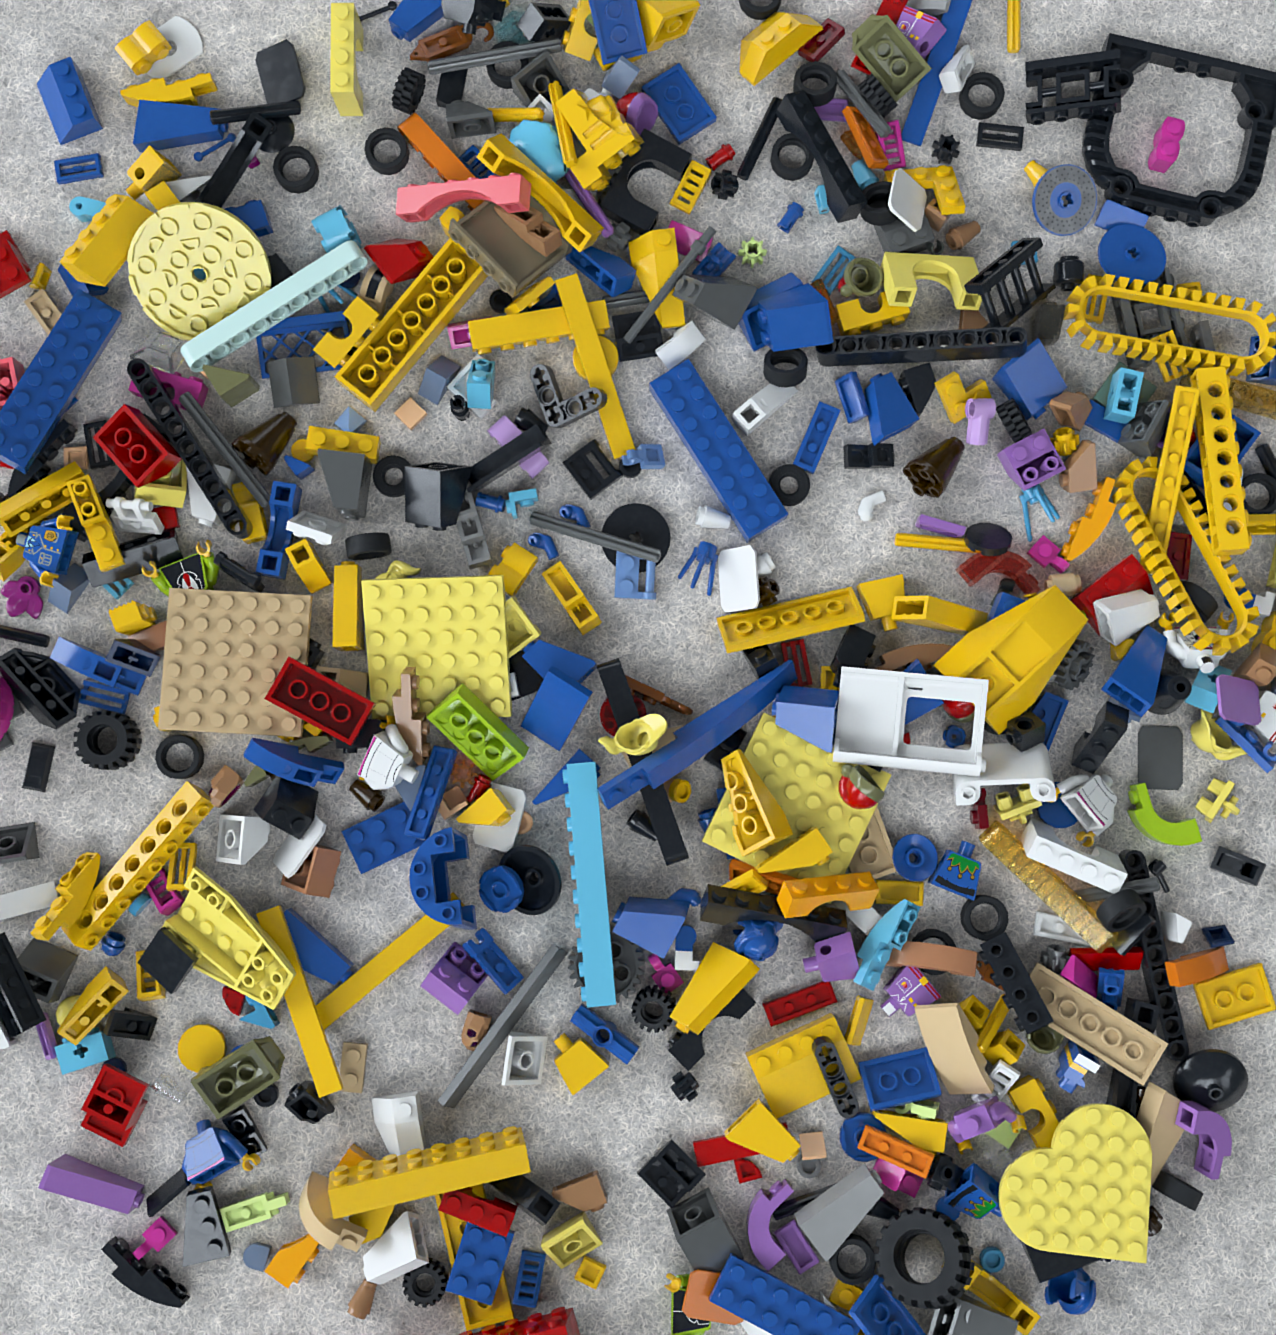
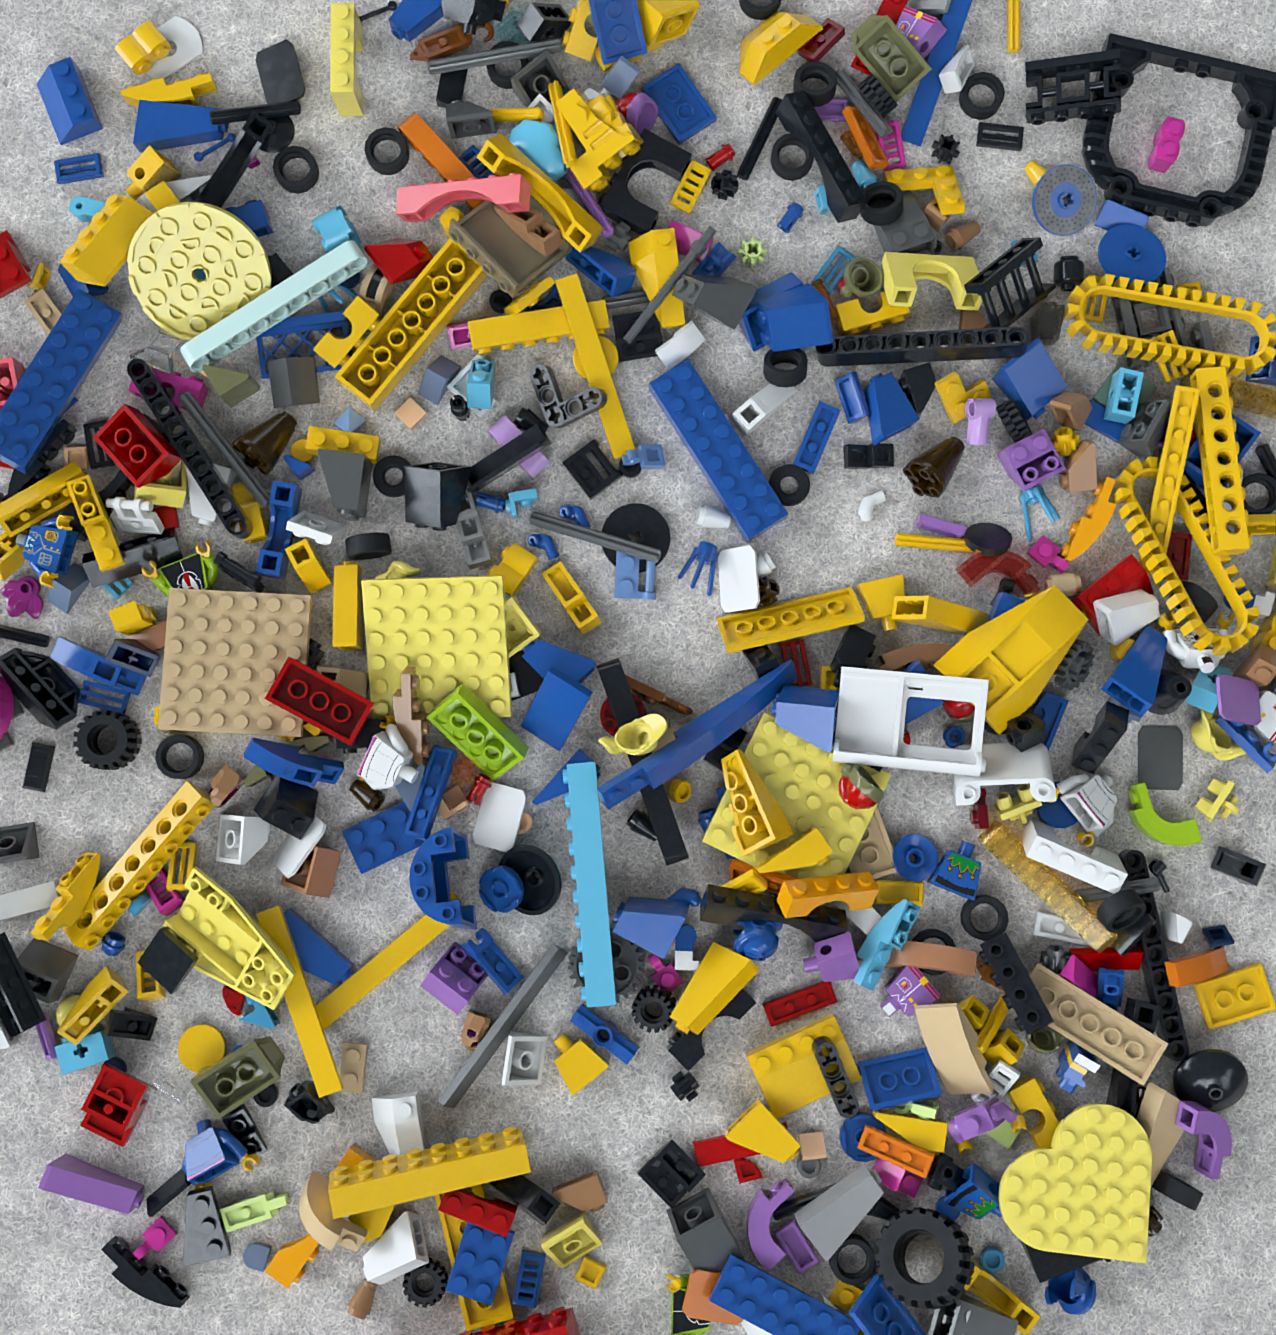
black tyre [392,67,426,115] -> none
yellow slope [456,788,515,826] -> none
yellow slope [844,995,874,1046] -> none
white piece [888,168,927,232] -> none

